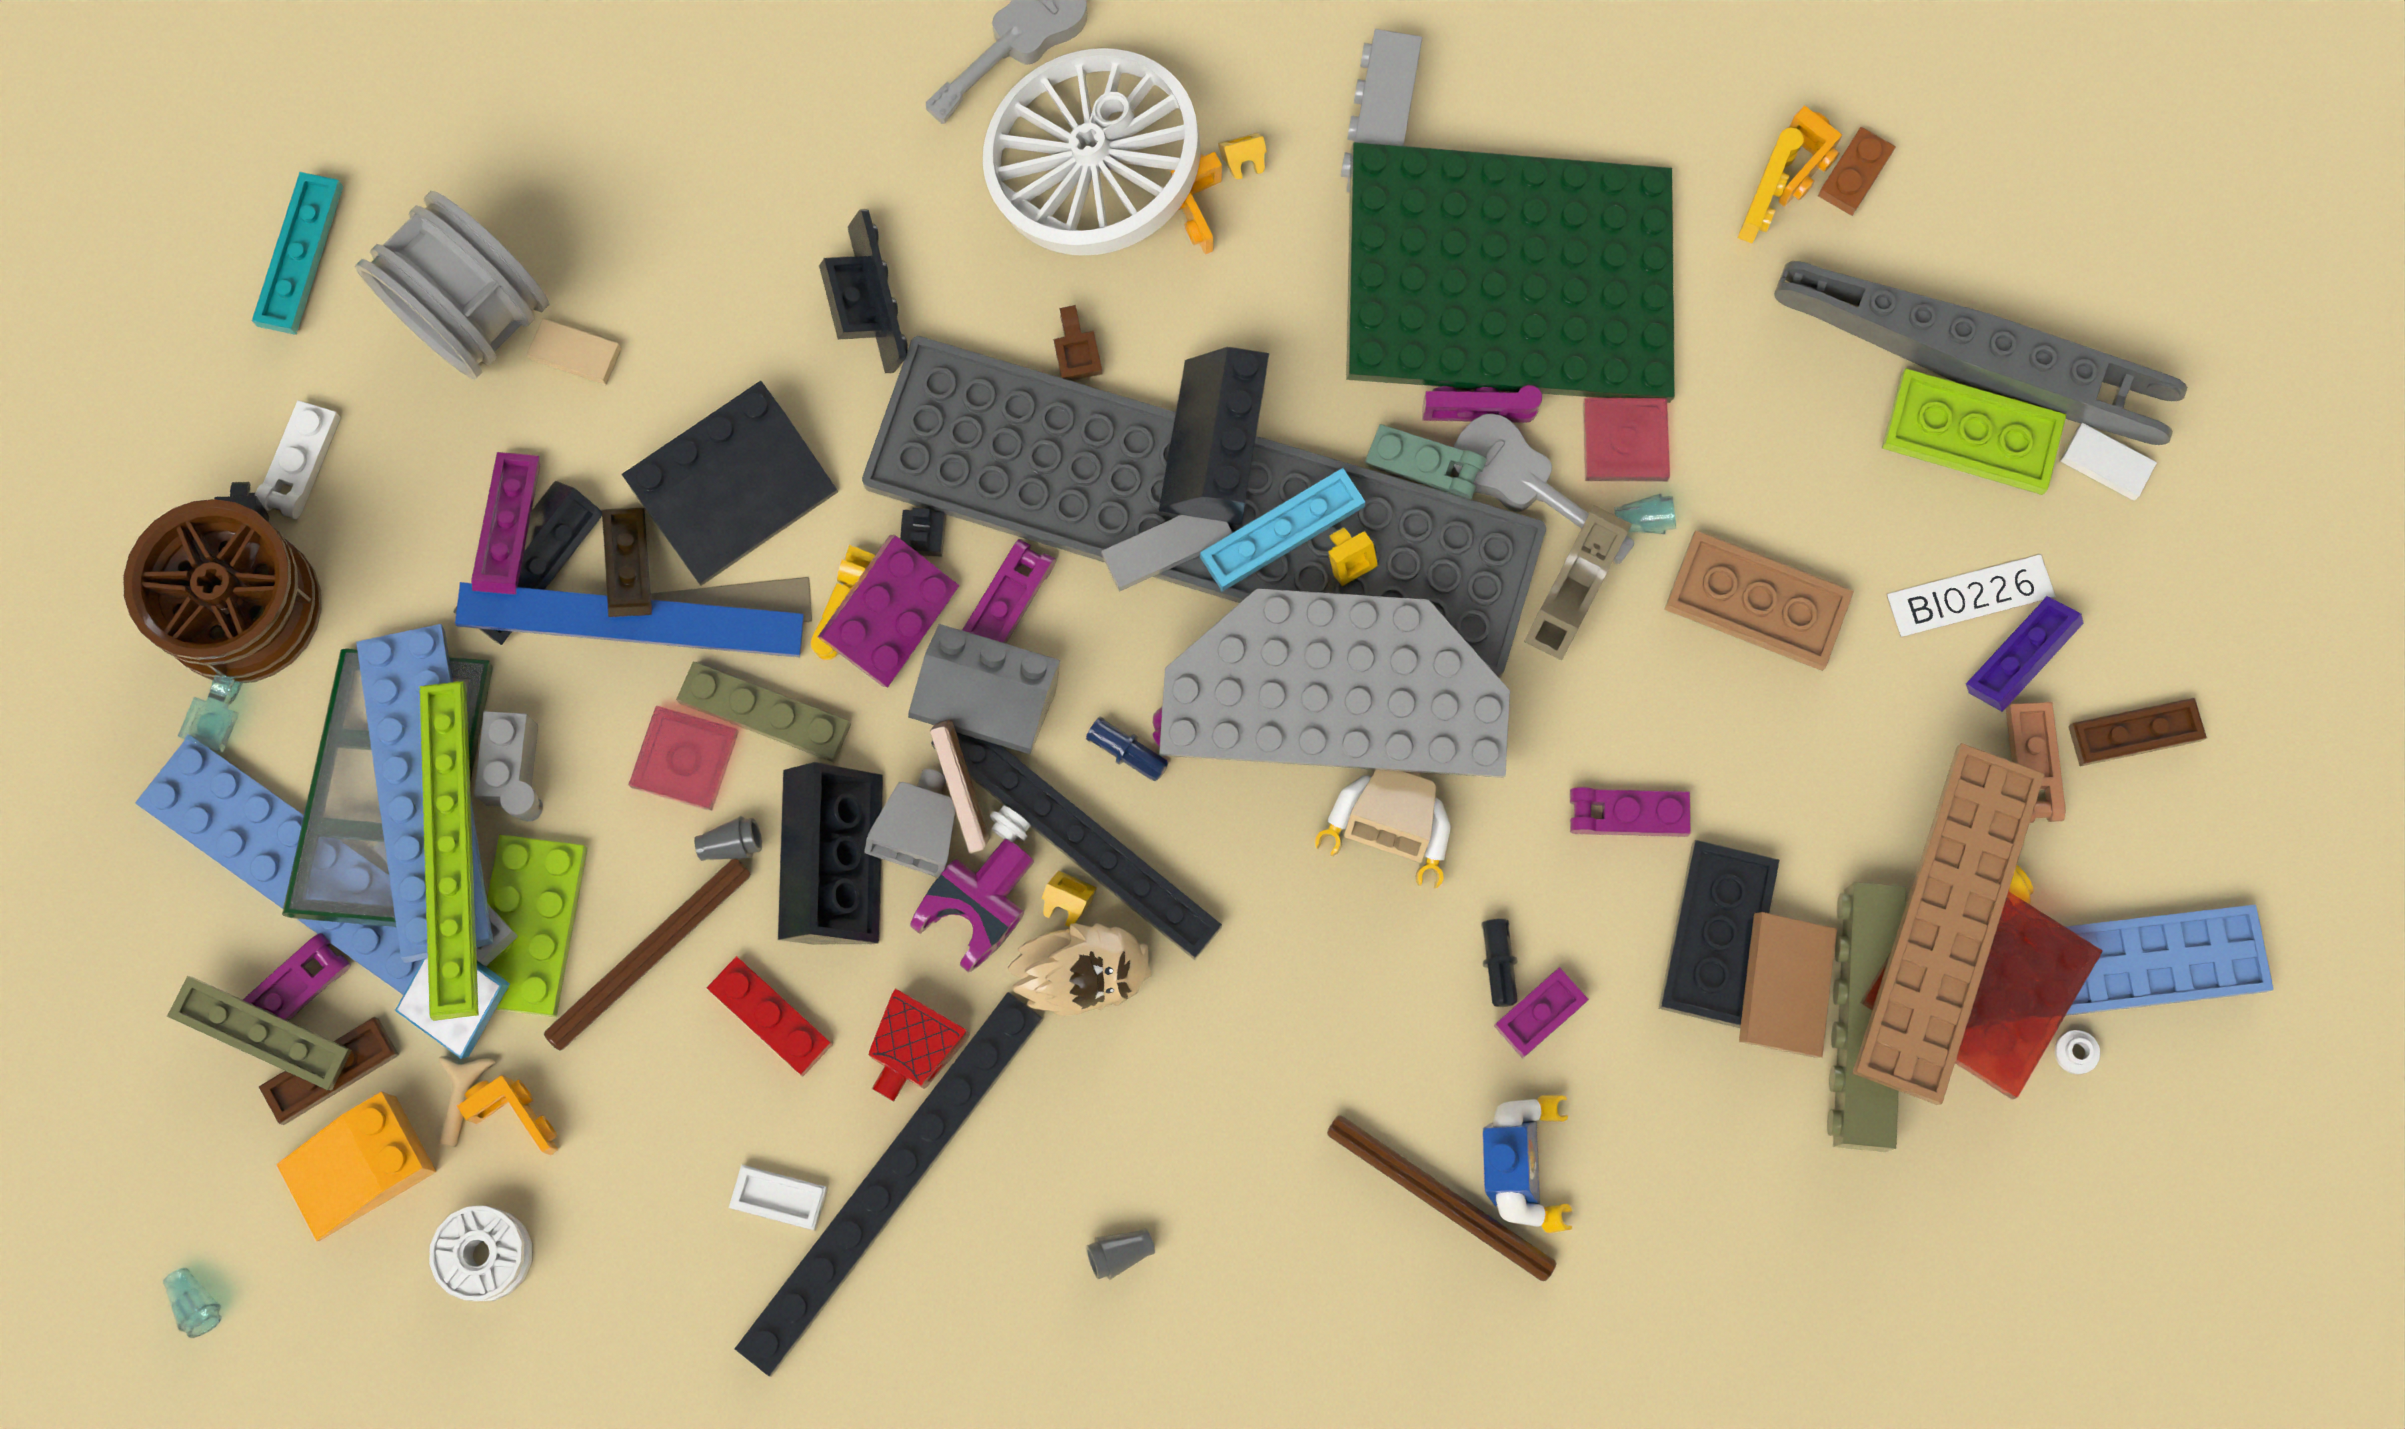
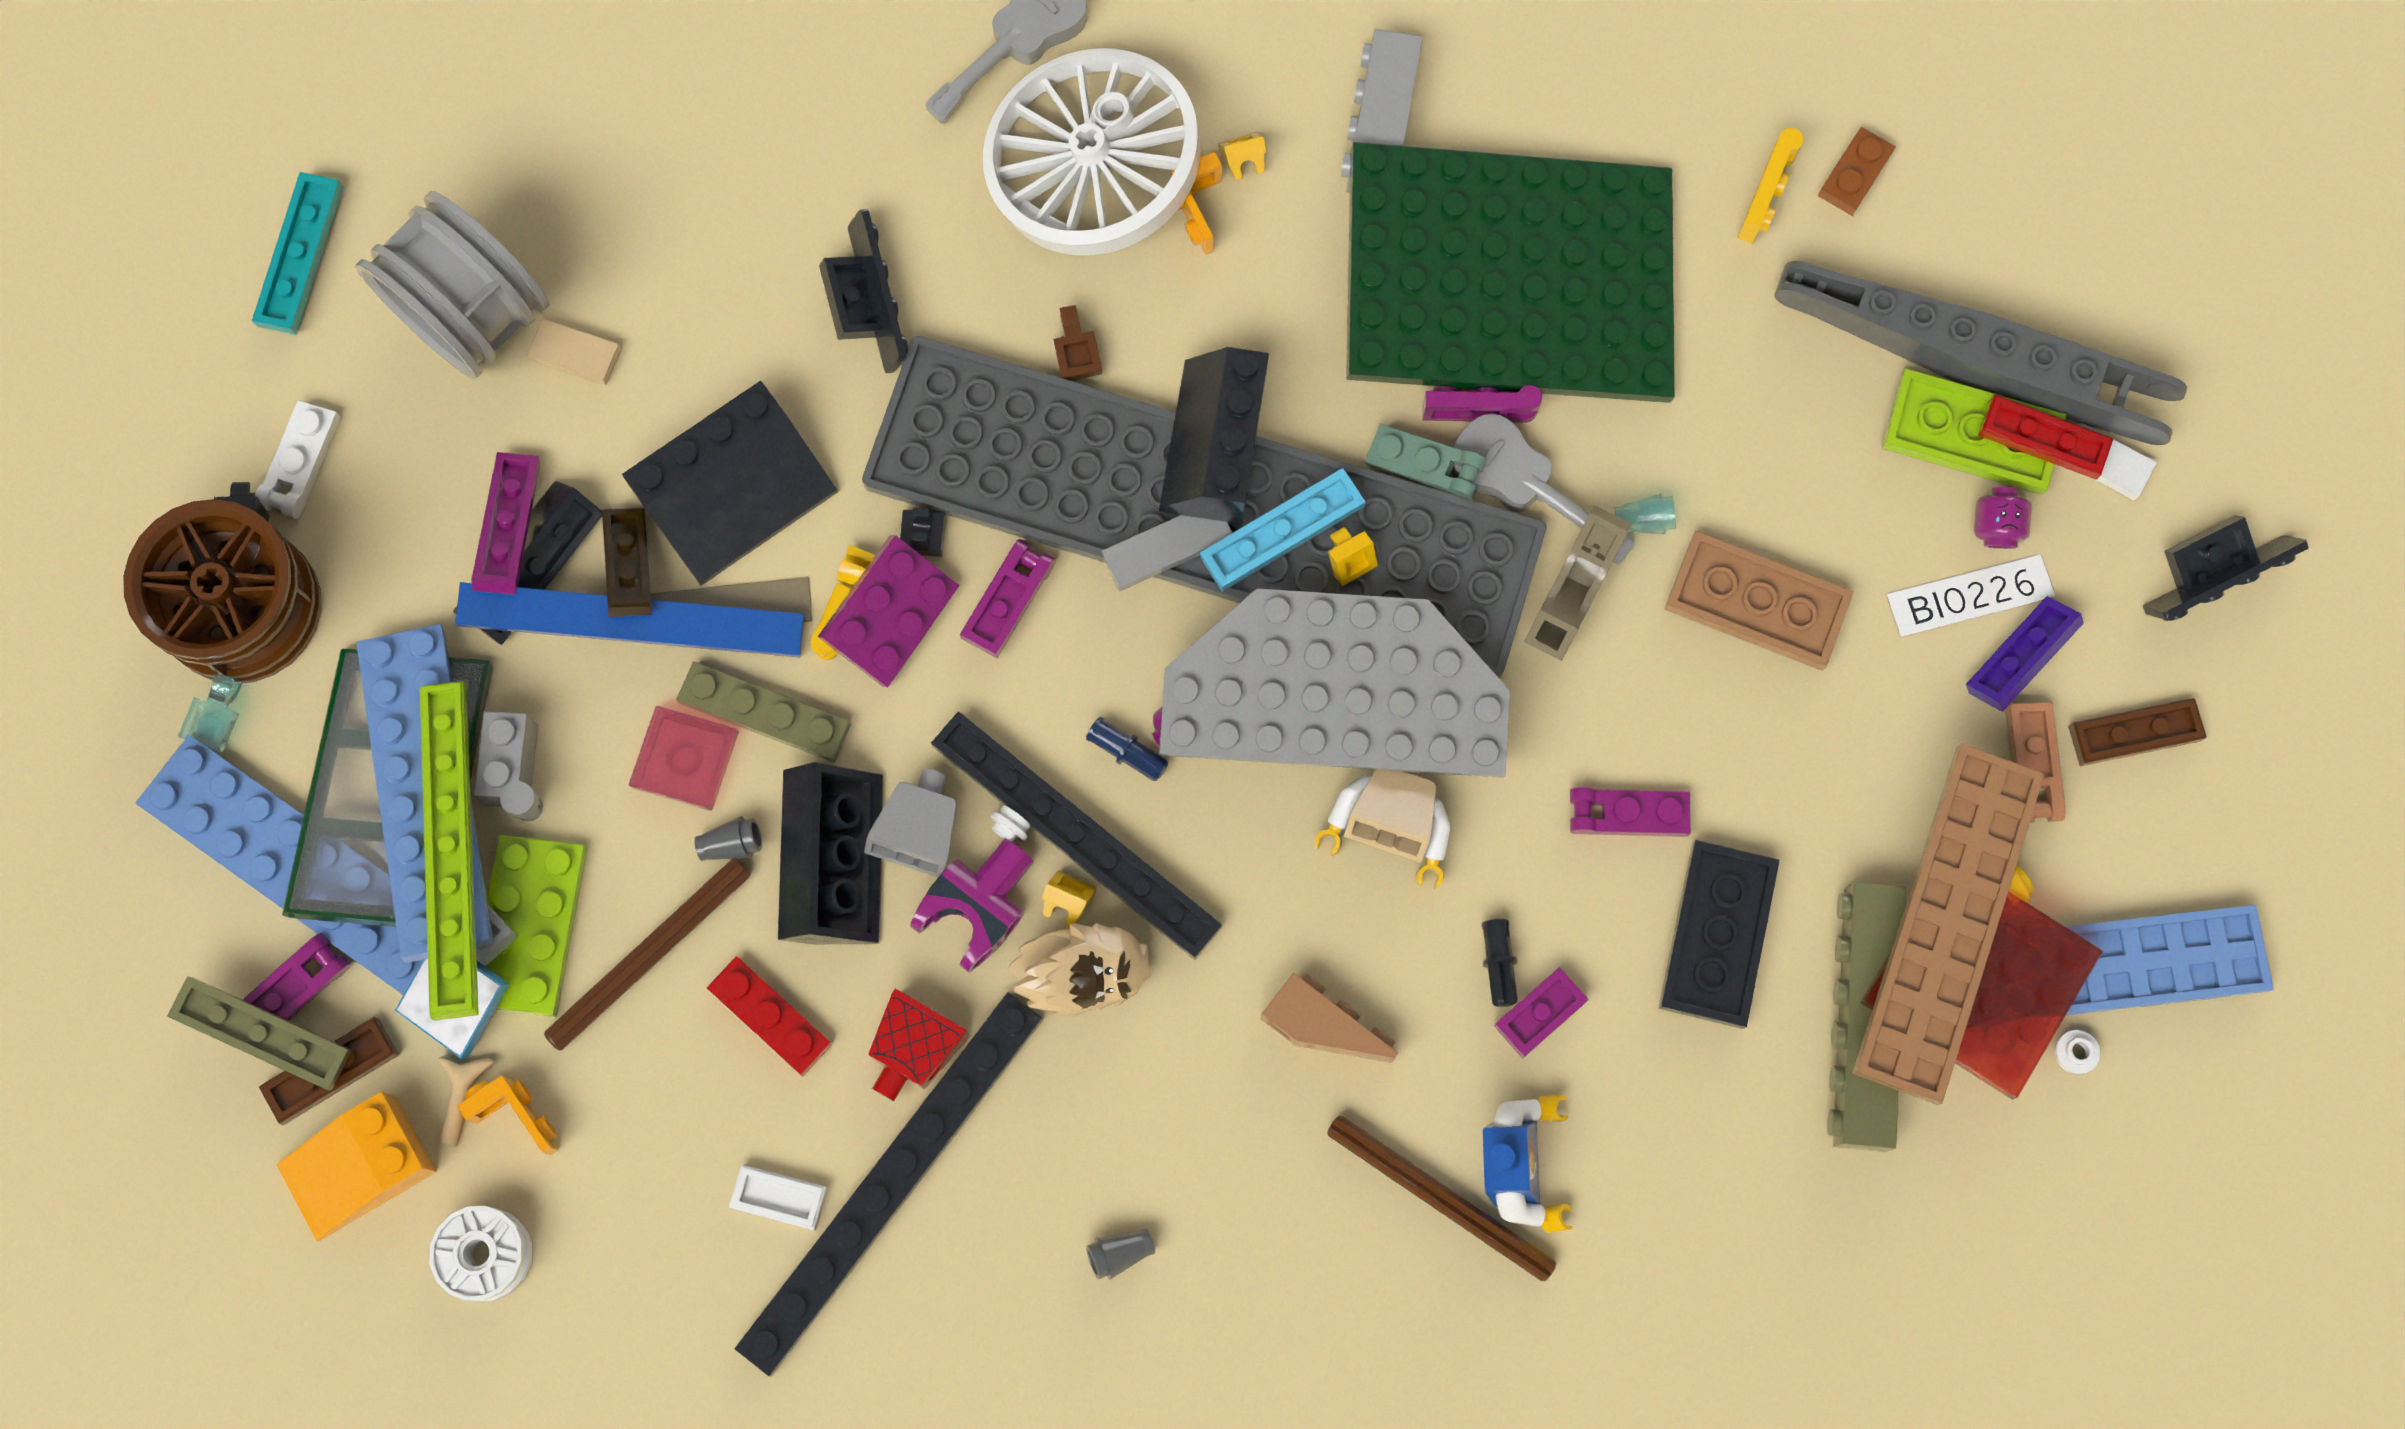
clear light blue cone [163,1268,222,1338] -> none
slope [908,624,1060,754] -> none
tile [930,719,990,853] -> none
clear pink tile [1583,398,1670,482] -> none
medium nougat tile [1739,912,1837,1058] -> none
light orange bracket [1778,105,1842,207] -> none
none -> medium nougat slope [1260,972,1398,1063]
none -> magenta head [1974,487,2032,549]
none -> red tile [1978,394,2114,480]
none -> black bracket [2143,515,2309,621]

